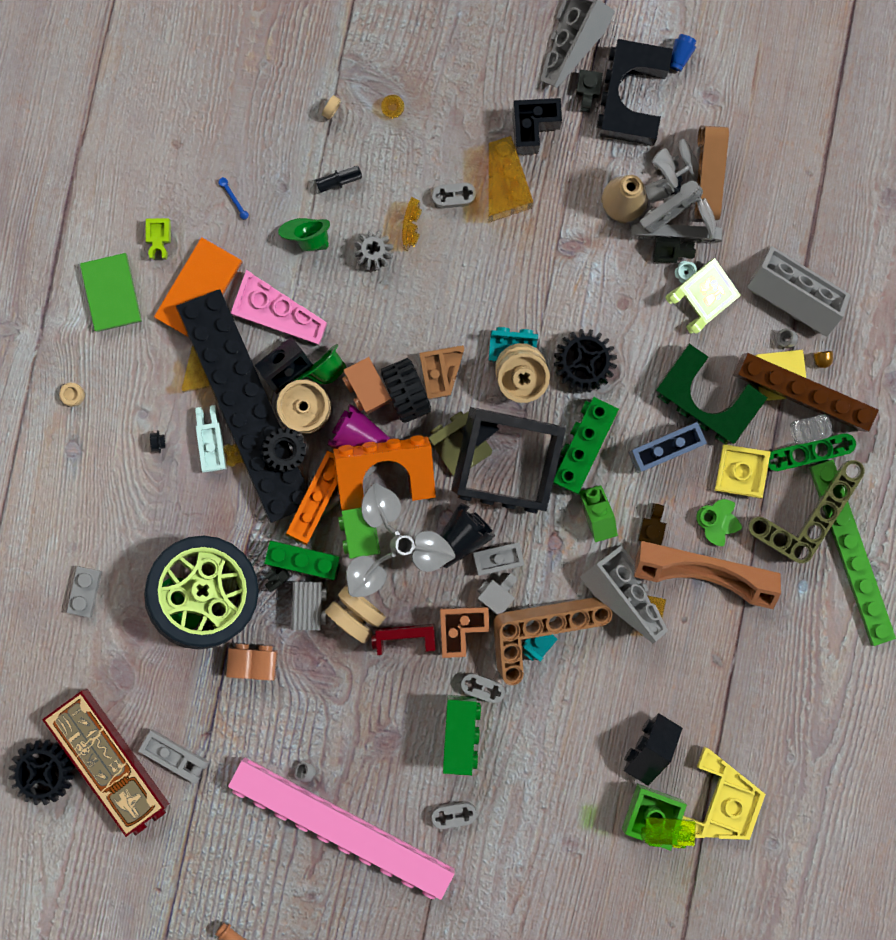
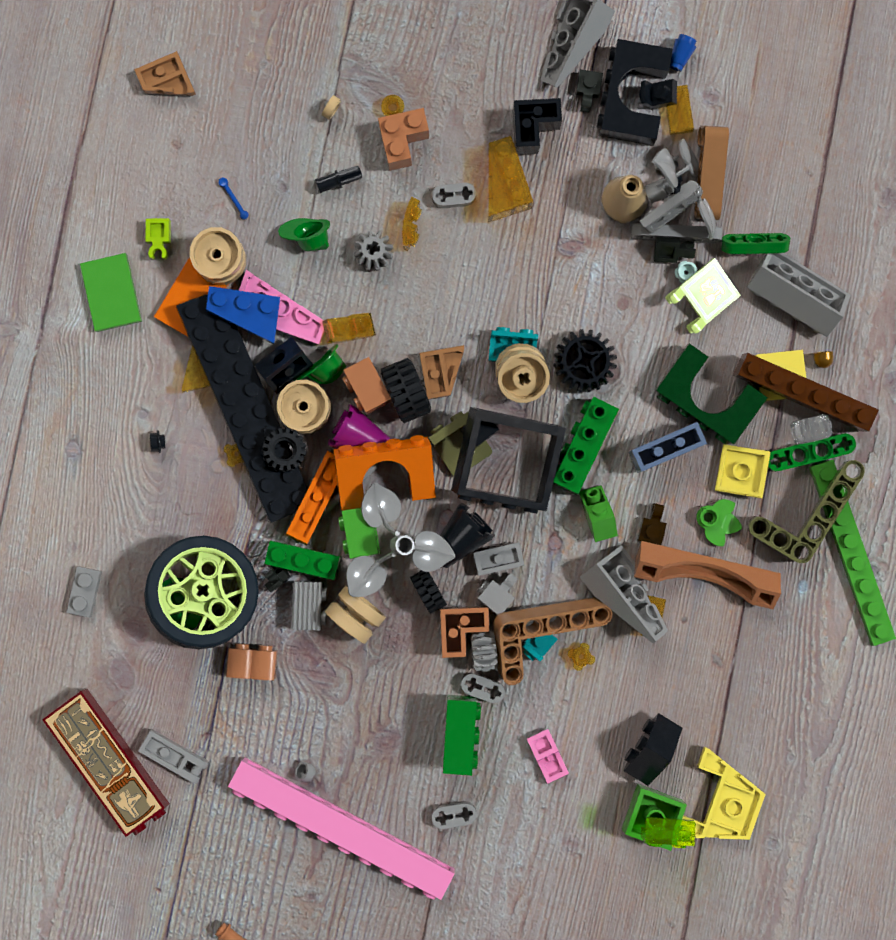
black gear [8,740,75,805] -> none
tan tile [59,383,85,407] -> none
light aqua hinge [195,405,227,473] -> none
dark red window [371,624,436,655] -> none
light grey hinge [777,328,798,348] -> none
none -> medium nougat wing [134,51,196,96]
none -> tan wheel [190,227,246,285]
none -> blue wing [206,286,280,345]
none -> clear yellow slope [322,313,376,344]
none -> nougat brick [378,108,429,171]
none -> black tyre [410,571,447,614]
none -> light grey gear [470,631,498,672]
none -> bright pink slope [527,729,569,784]
none -> clear yellow plate [567,643,595,671]
none -> black bracket [639,79,677,109]
none -> clear yellow tile [666,85,694,135]
none -> green beam [721,233,791,254]

